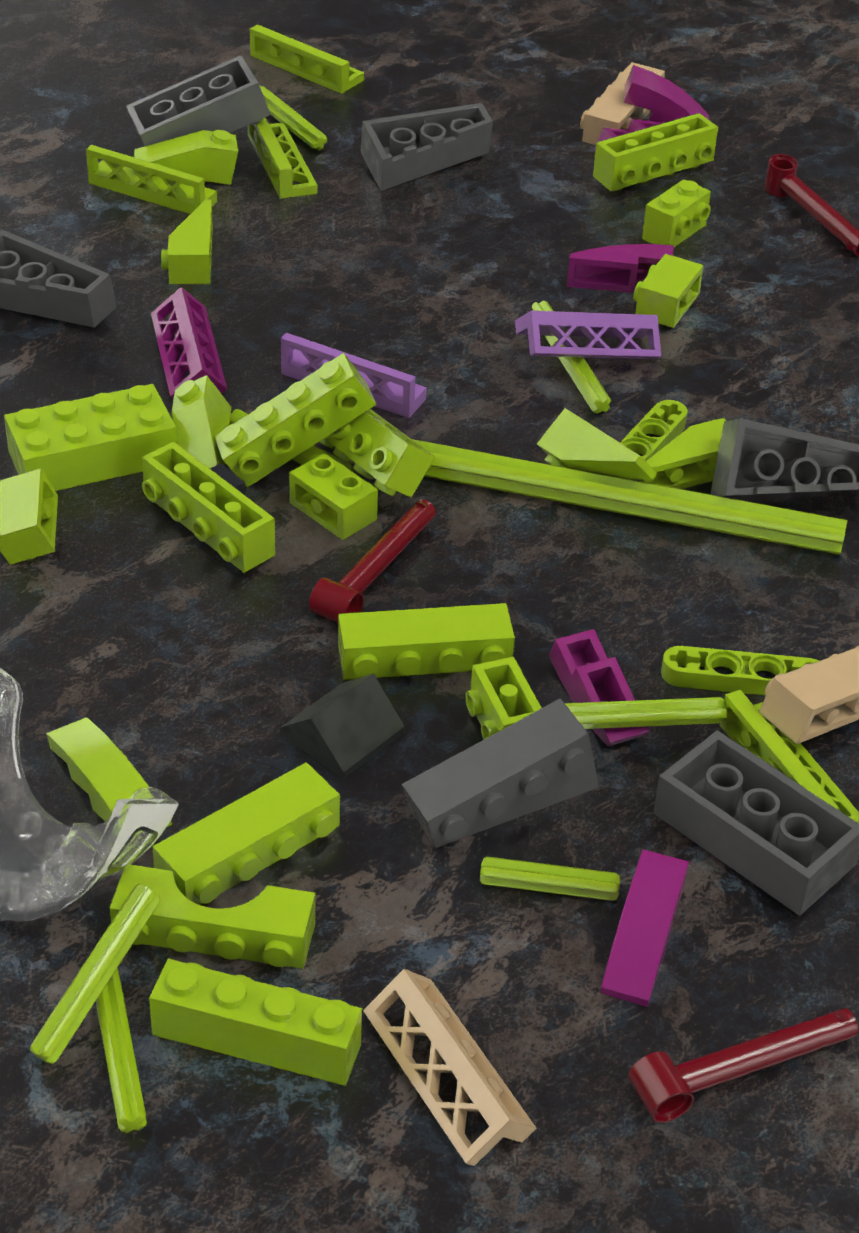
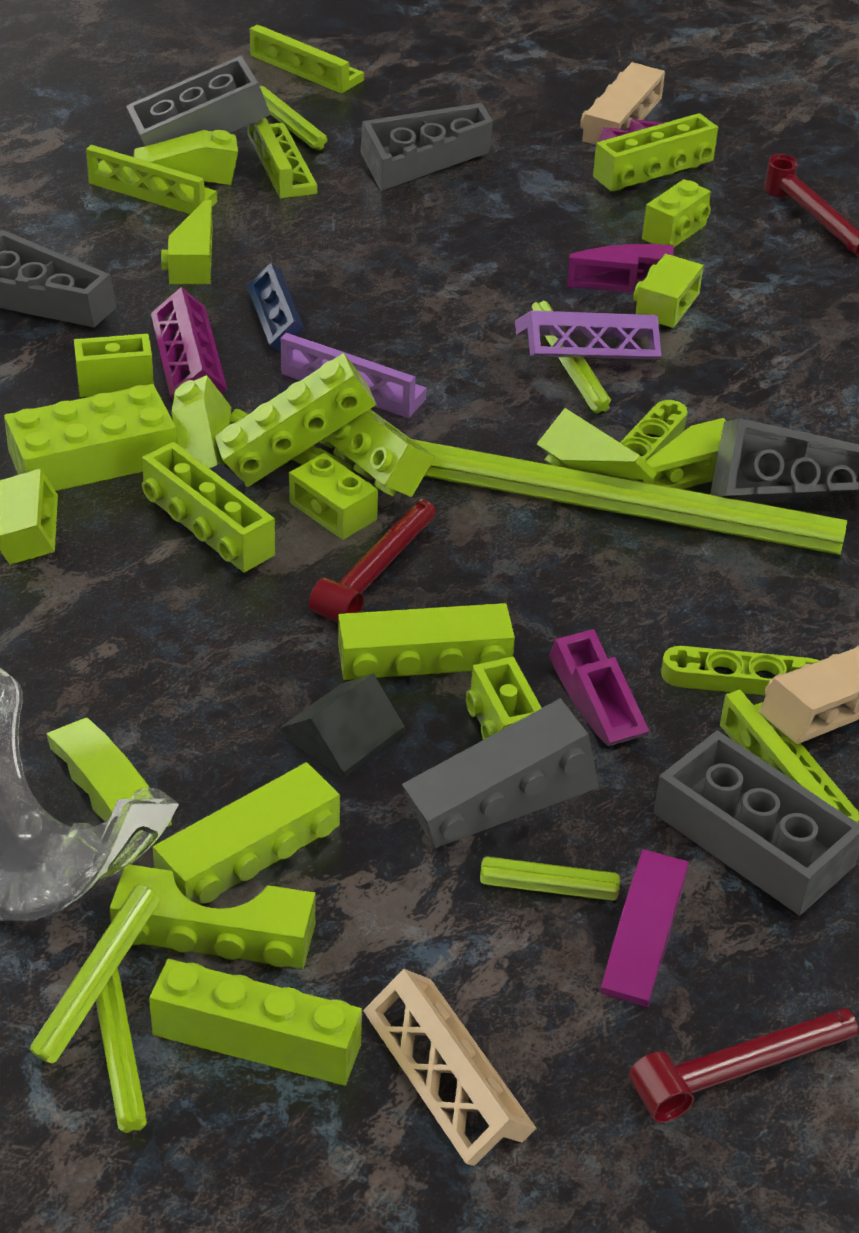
lime axle [565,697,728,729] -> none
magenta slope [624,65,709,123] -> none
none -> lime brick [74,334,154,397]
none -> dark blue plate [247,263,304,352]

